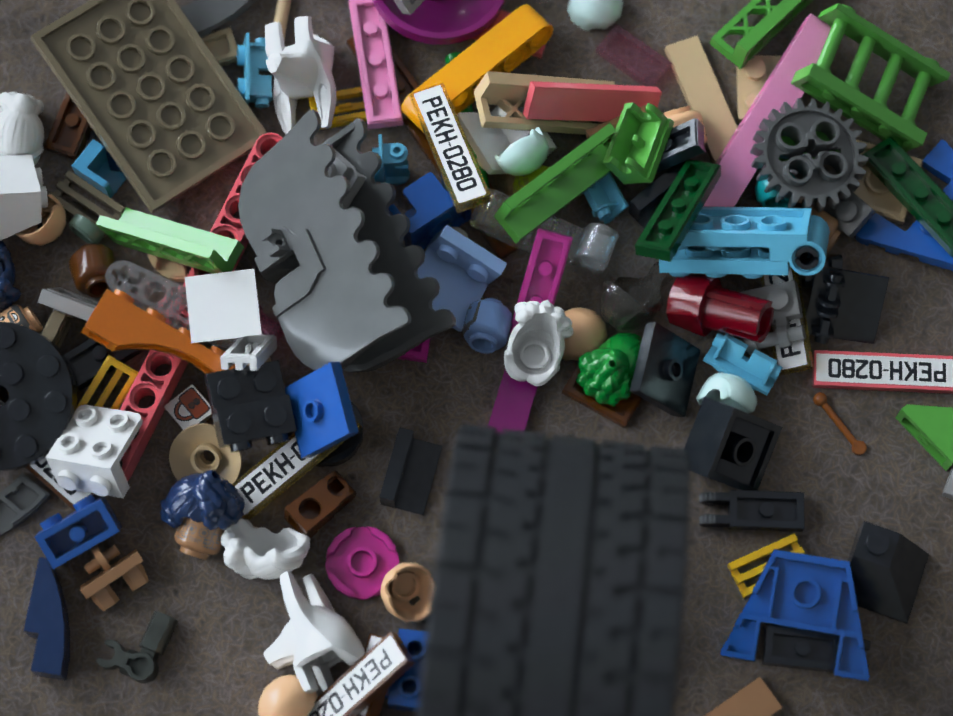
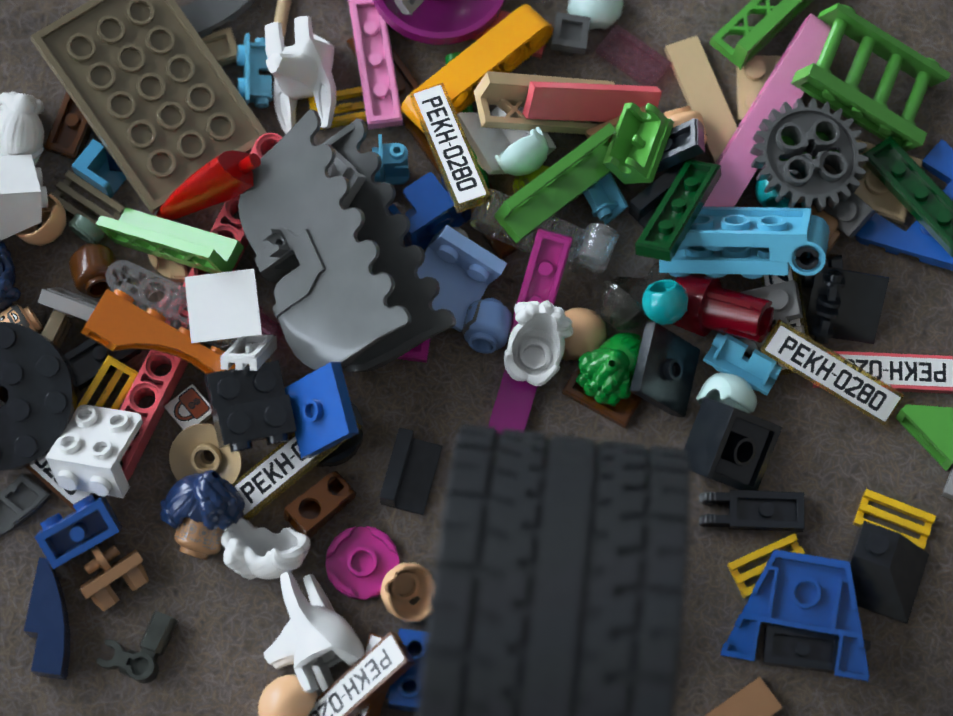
dark orange hinge [813,392,867,455] -> none
none -> red piece [155,150,261,221]
none -> dark grey tile [551,12,591,56]
none -> teal piece [642,279,688,325]
none -> tile [760,319,904,426]
none -> yellow tile [852,489,936,550]

